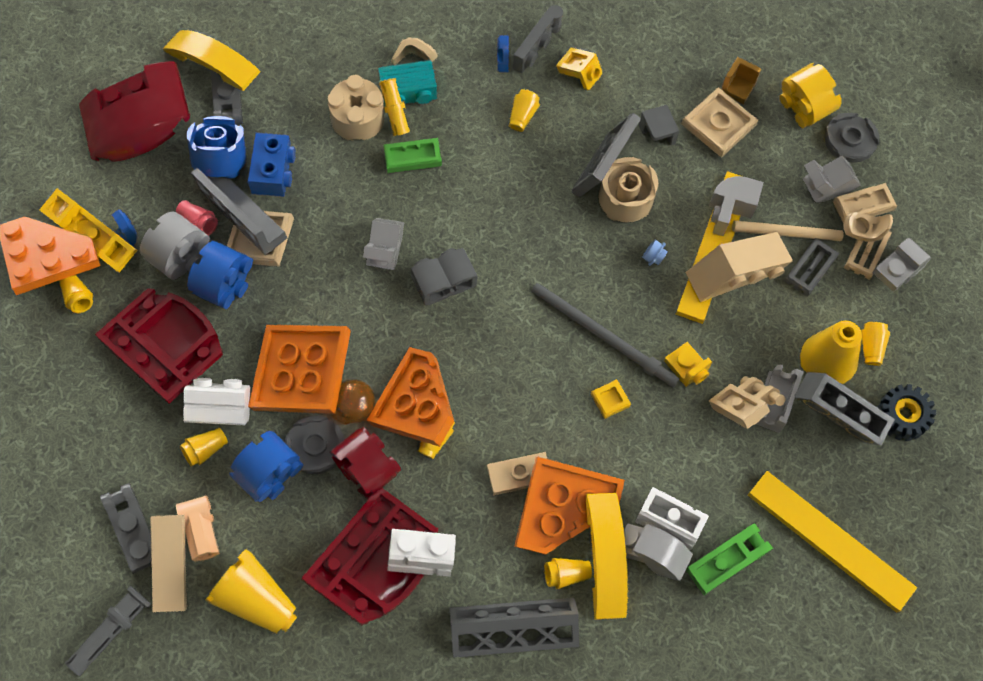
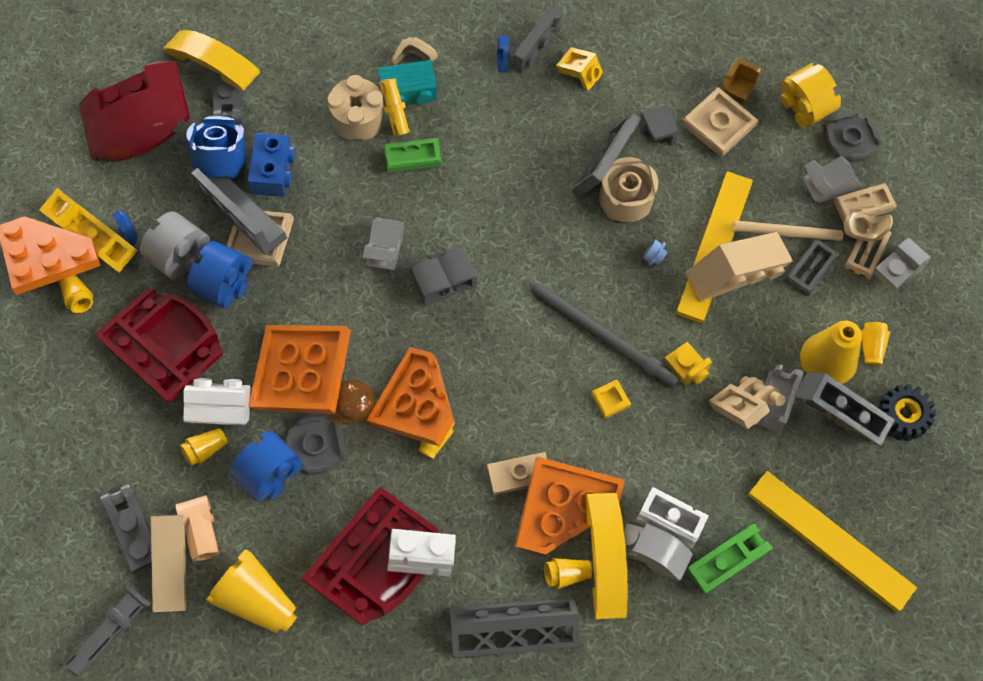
coral cone [176,200,218,236] -> none
dark red brick [330,427,401,499] -> none
yellow cone [509,89,540,132] -> none
light grey brick [708,176,764,236] -> none

